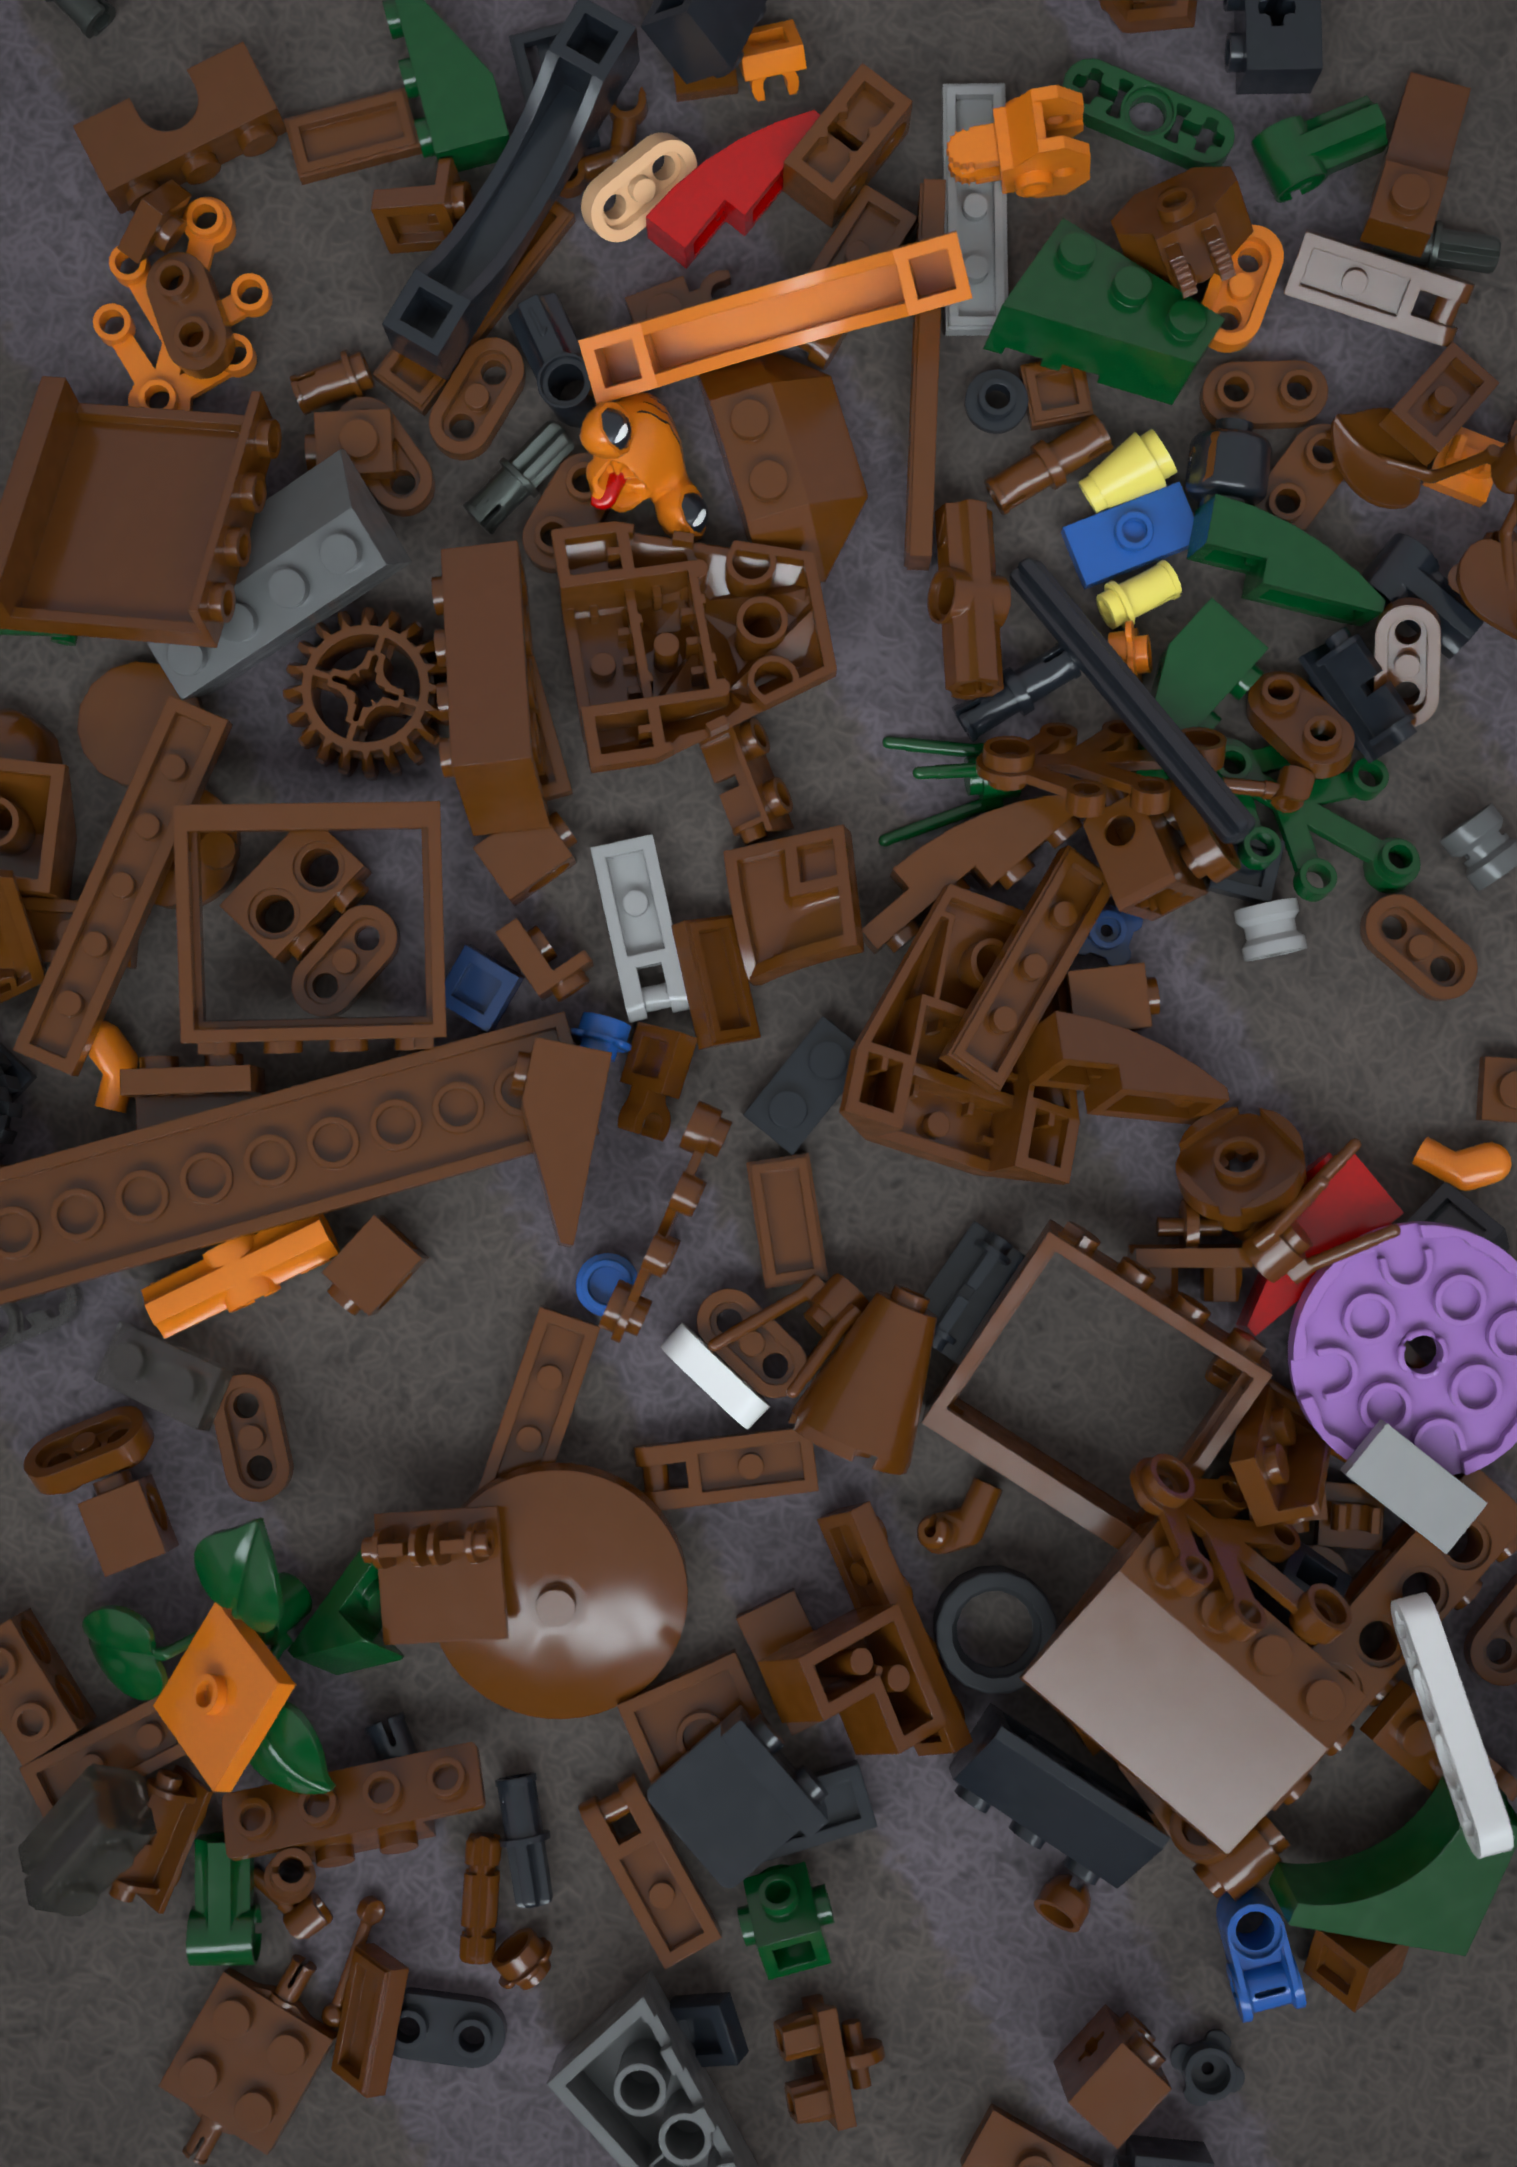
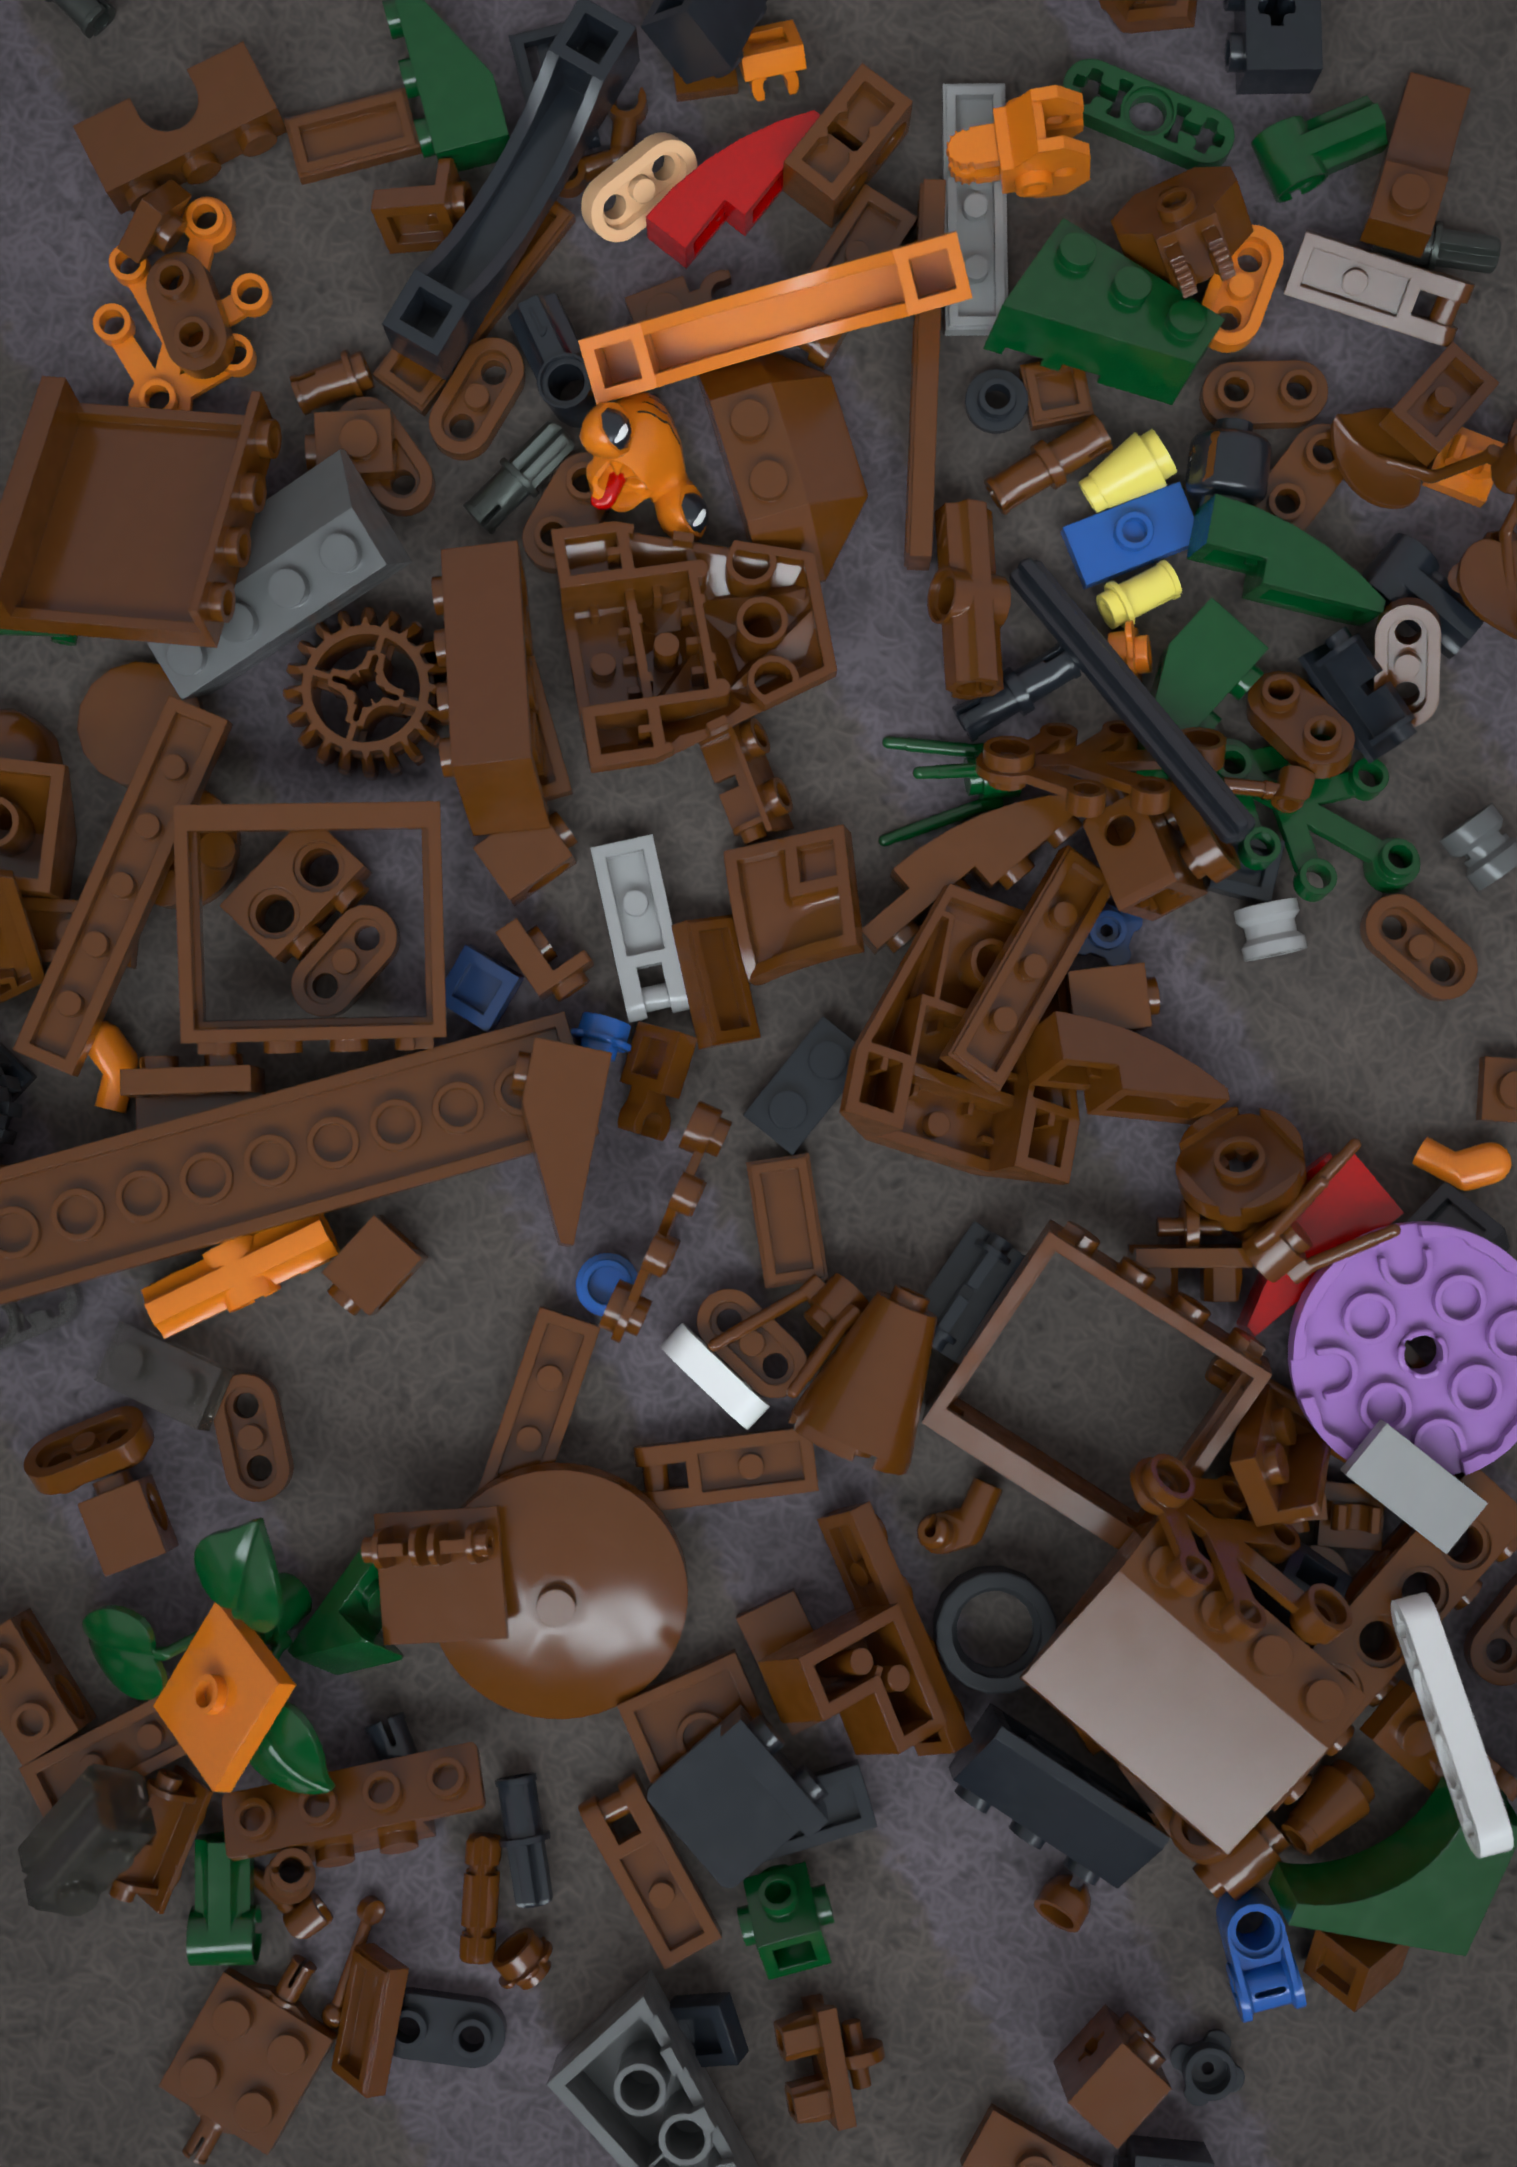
none -> reddish brown cone [1281,1759,1375,1856]

